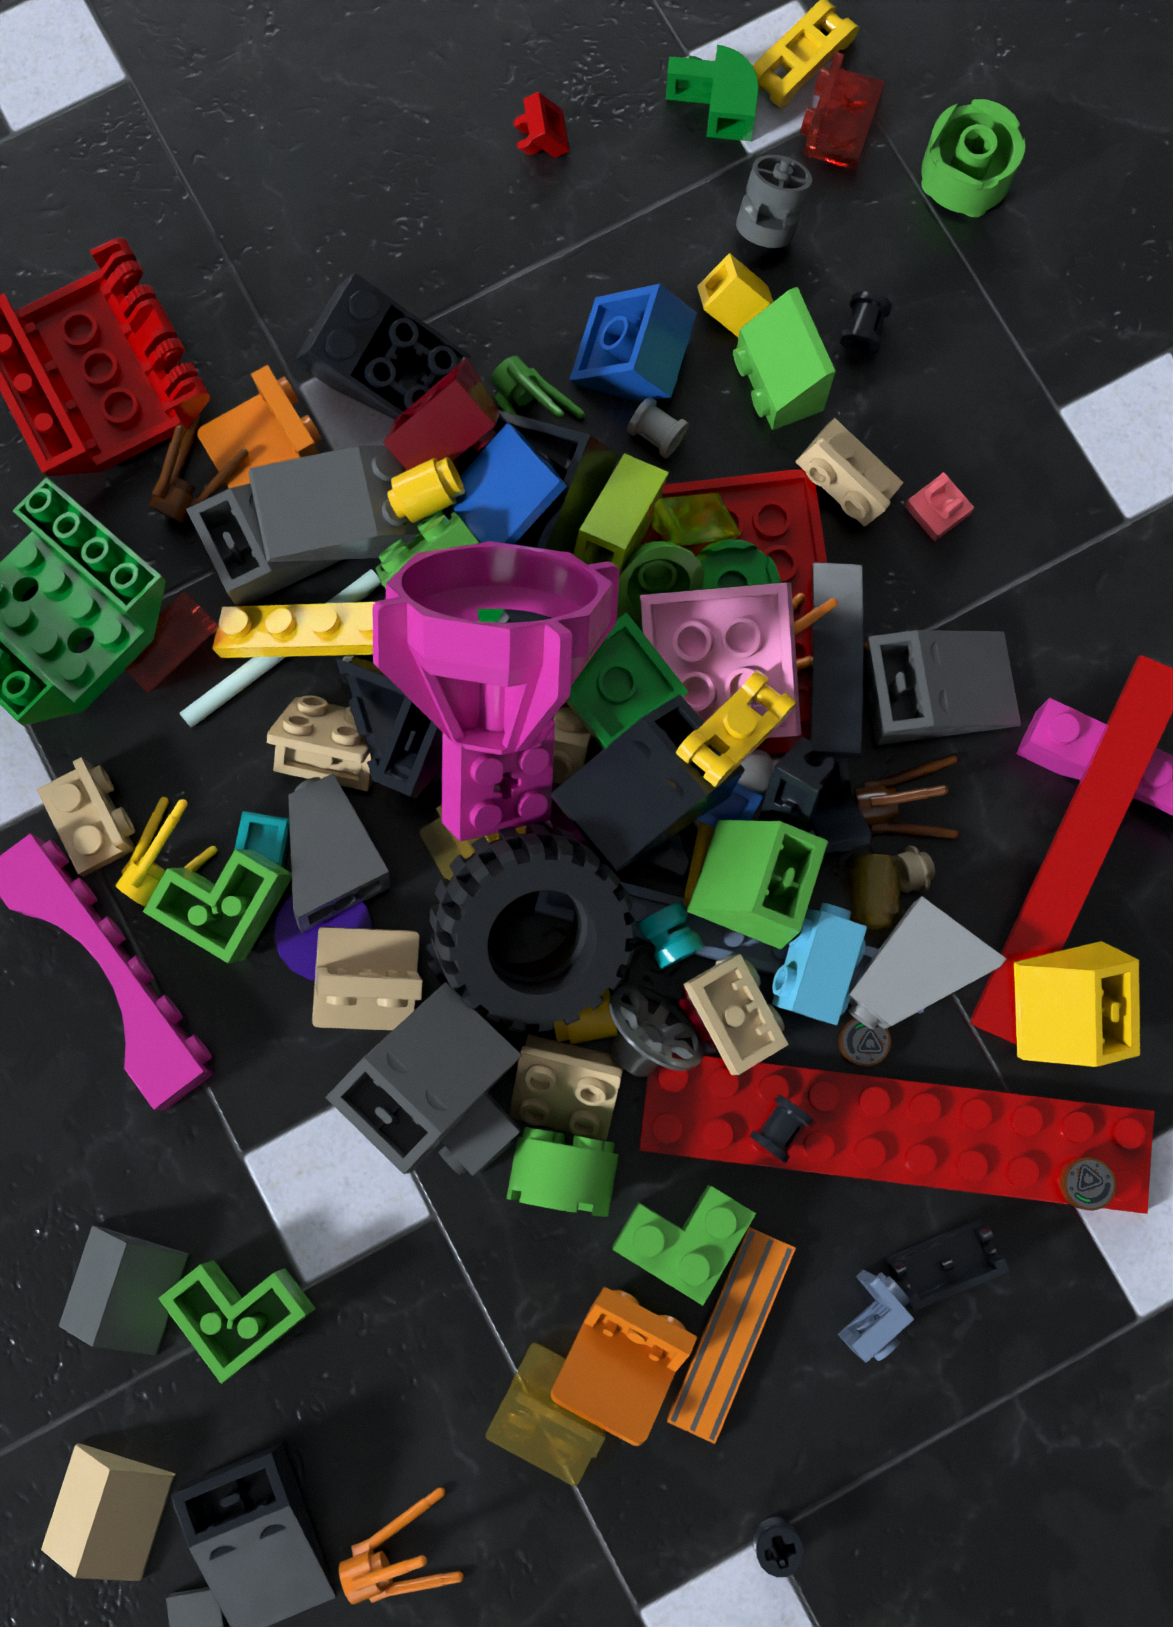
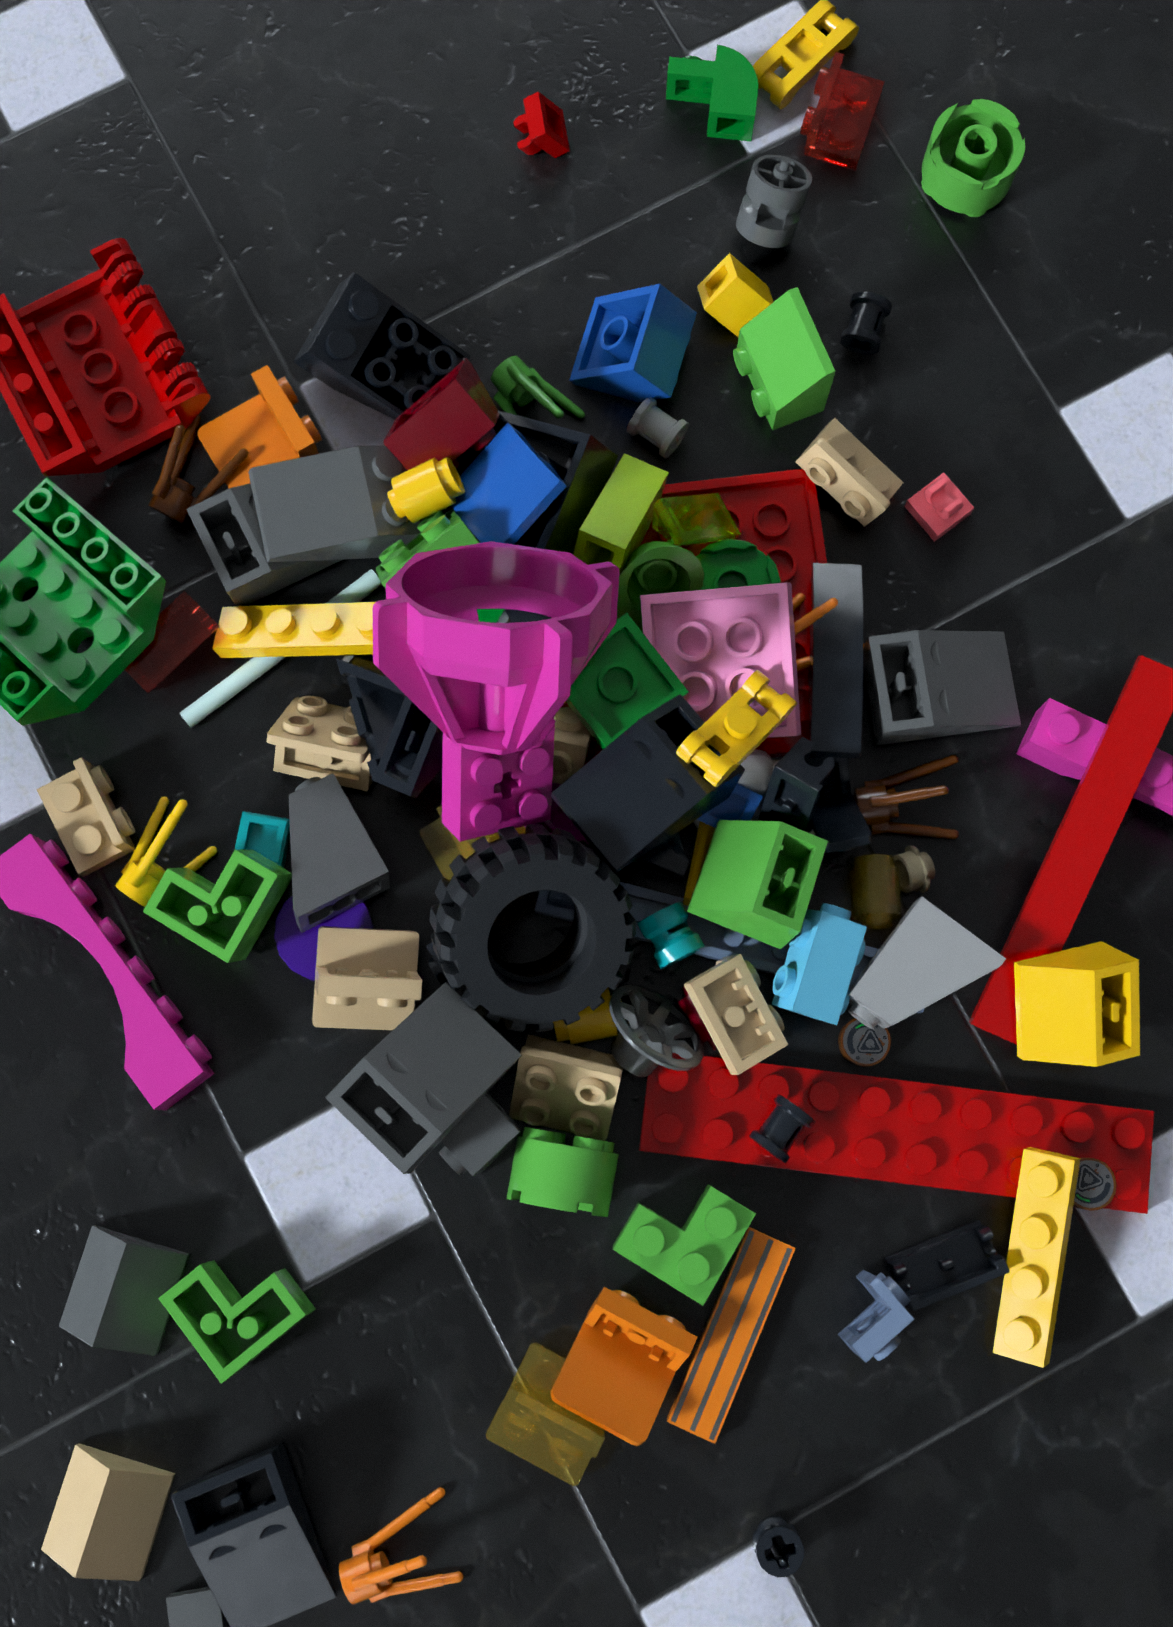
none -> yellow plate [993,1147,1081,1368]

